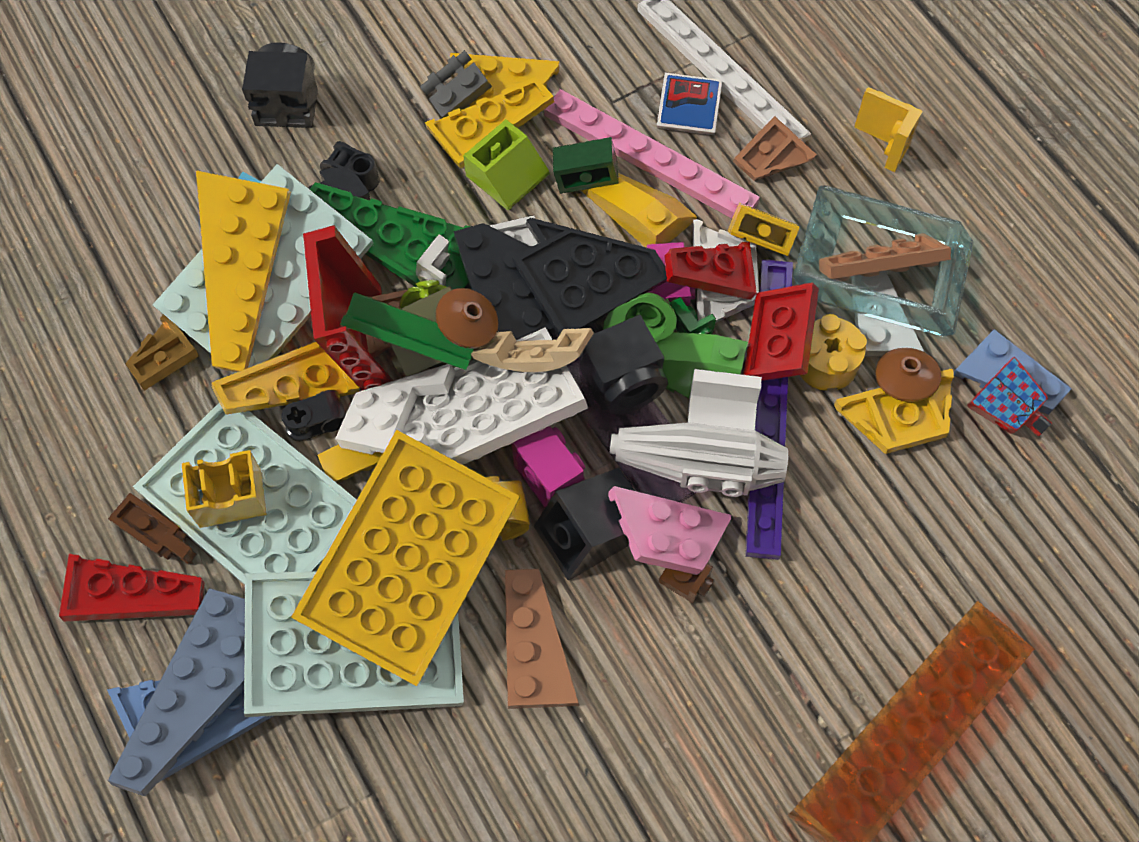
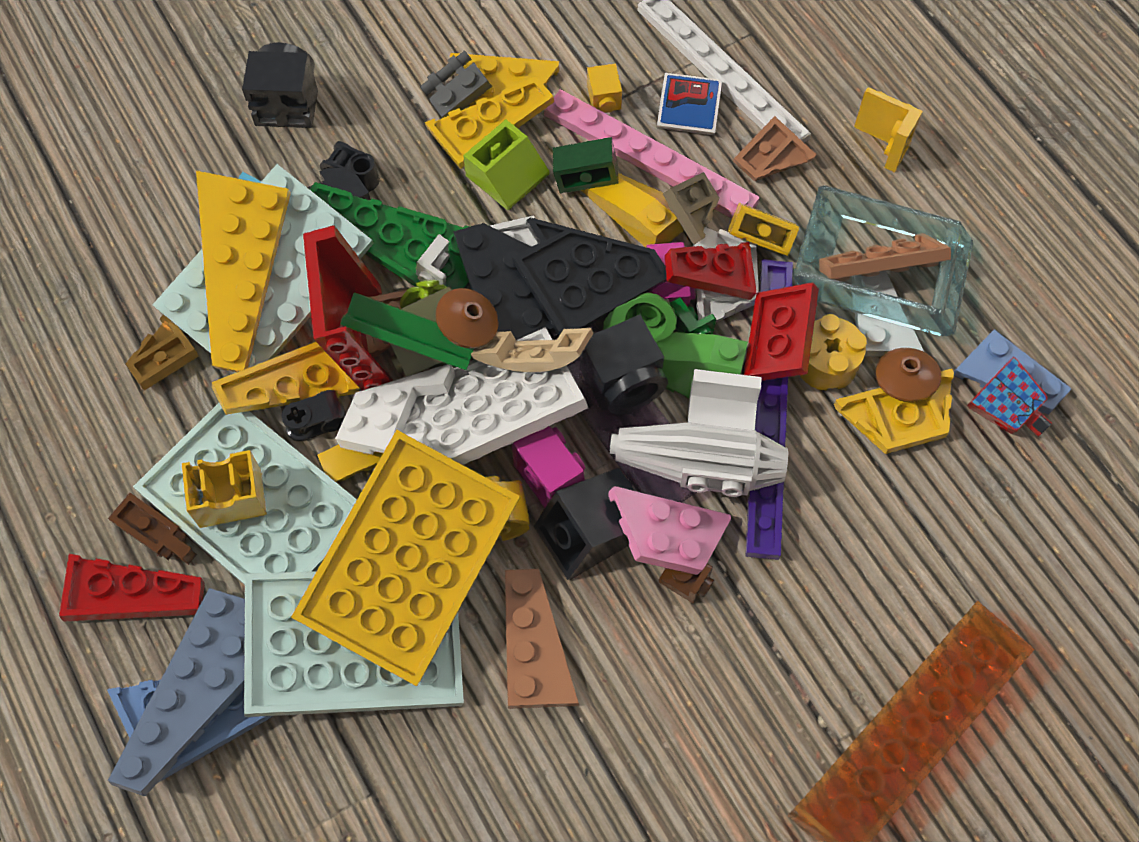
none -> yellow brick [587,63,622,113]
none -> dark tan wing [663,172,719,245]

